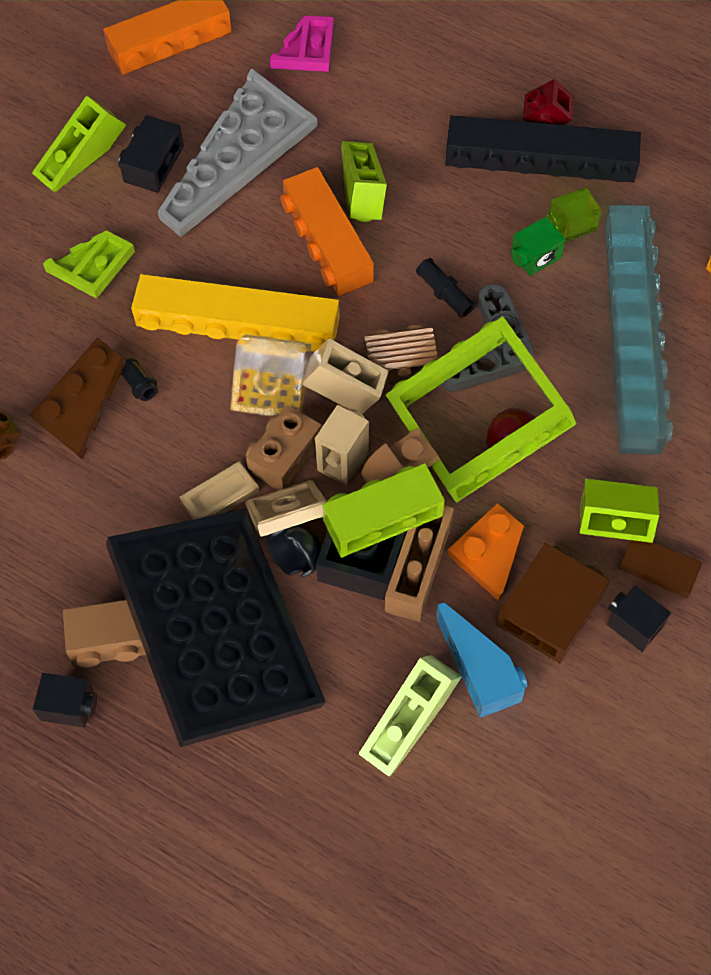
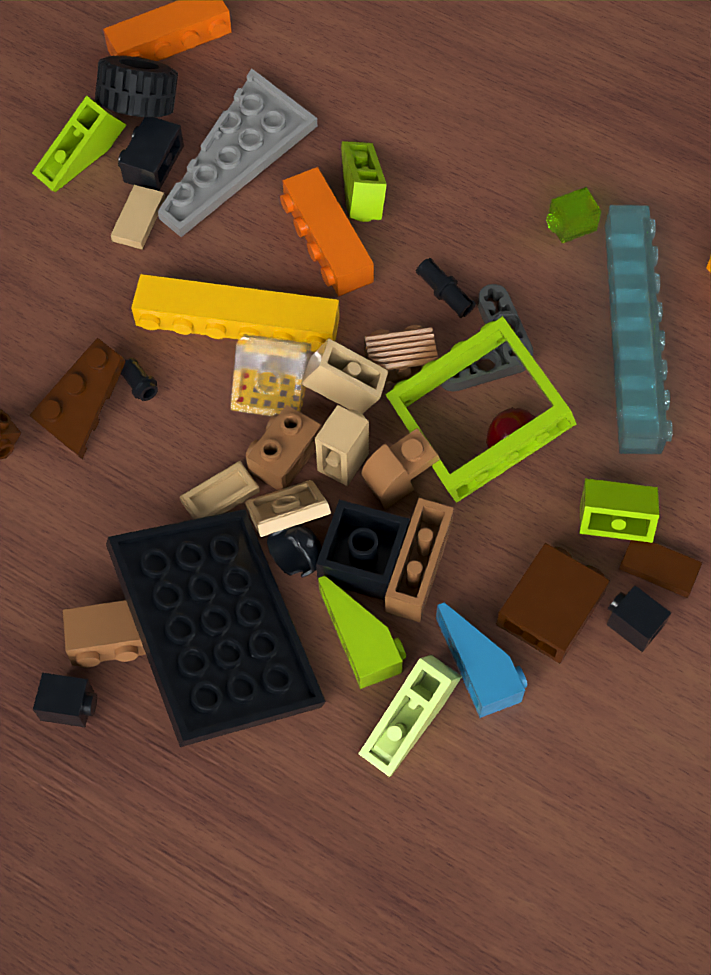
lime wing [43,230,135,299] -> none
dark pink wing [270,15,334,72] -> none
lime brick [322,463,445,558] -> none
black brick [445,115,641,183] -> none
orange wing [447,503,524,601] -> none
green brick [511,217,566,276] -> none
dark red brick [523,79,574,125] -> none
none -> black tyre [95,56,178,118]
none -> tan tile [111,185,165,250]
none -> lime slope [318,576,406,689]

